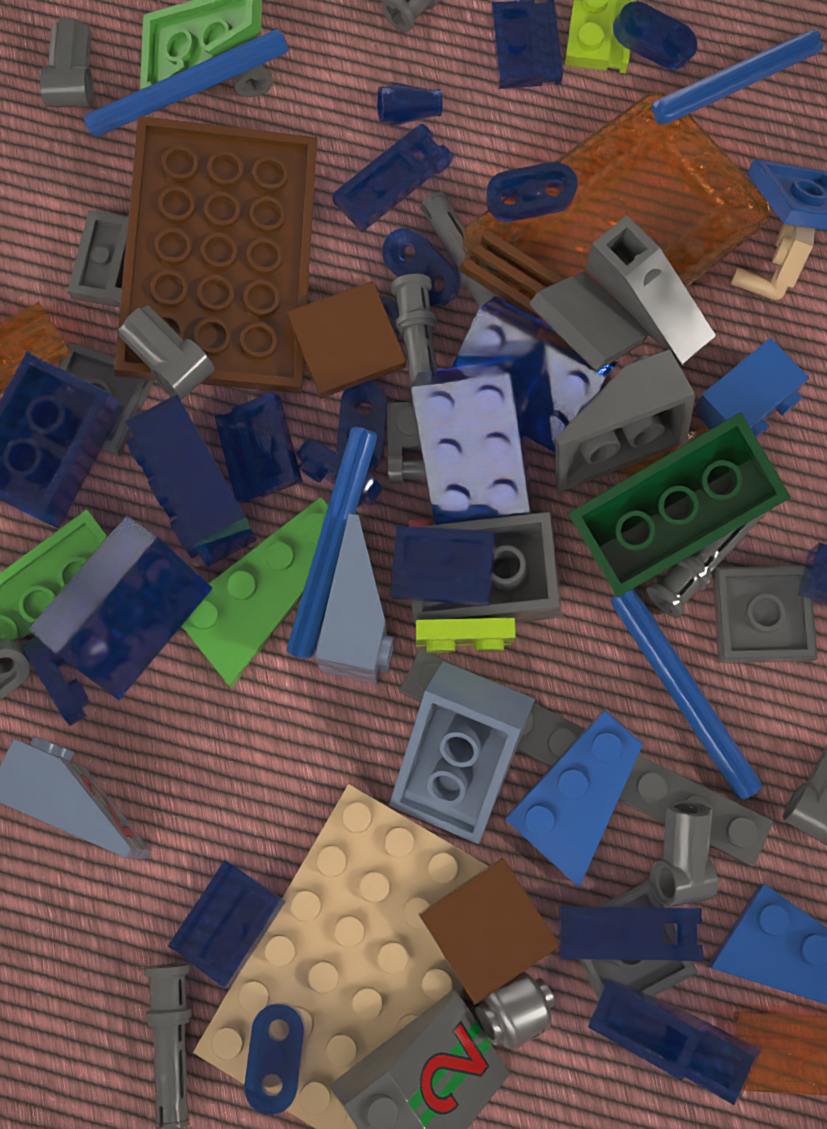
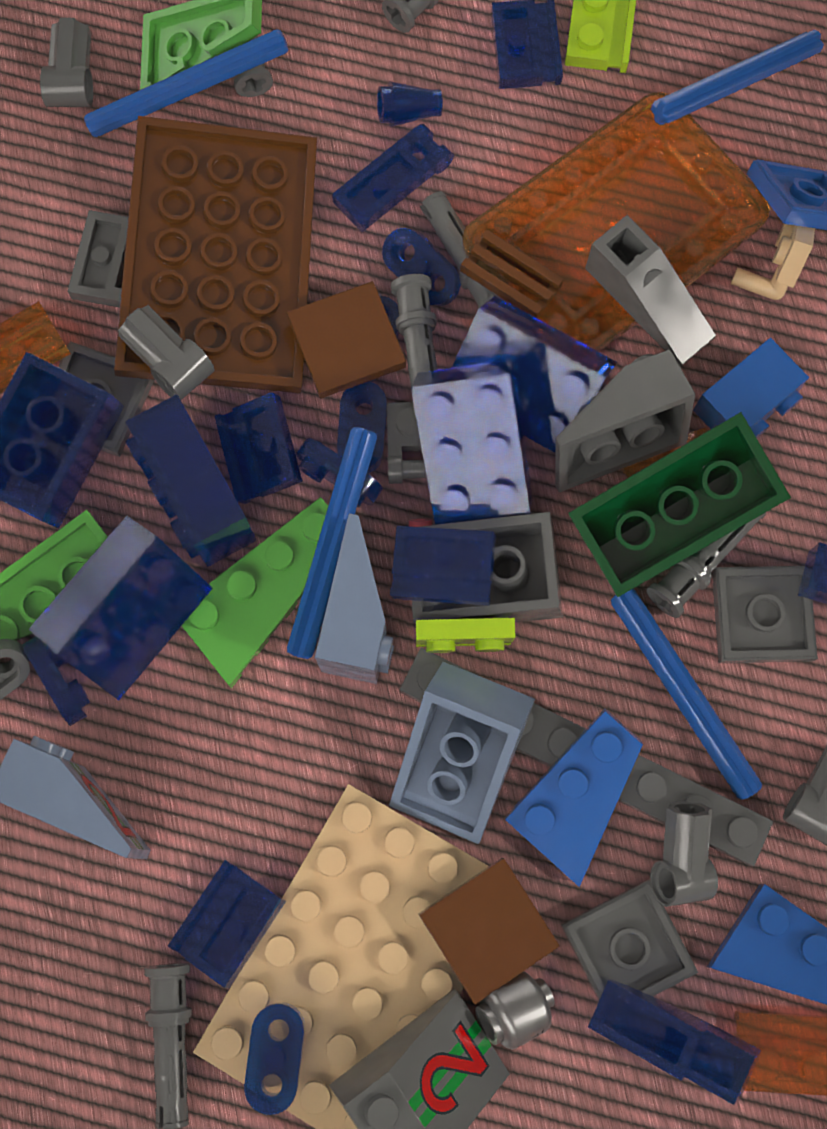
clear blue plate [486,162,578,222] -> none
dark grey tile [529,270,650,370] -> none
clear blue plate [559,906,703,961] -> none
clear blue plate [613,1,698,70] -> none

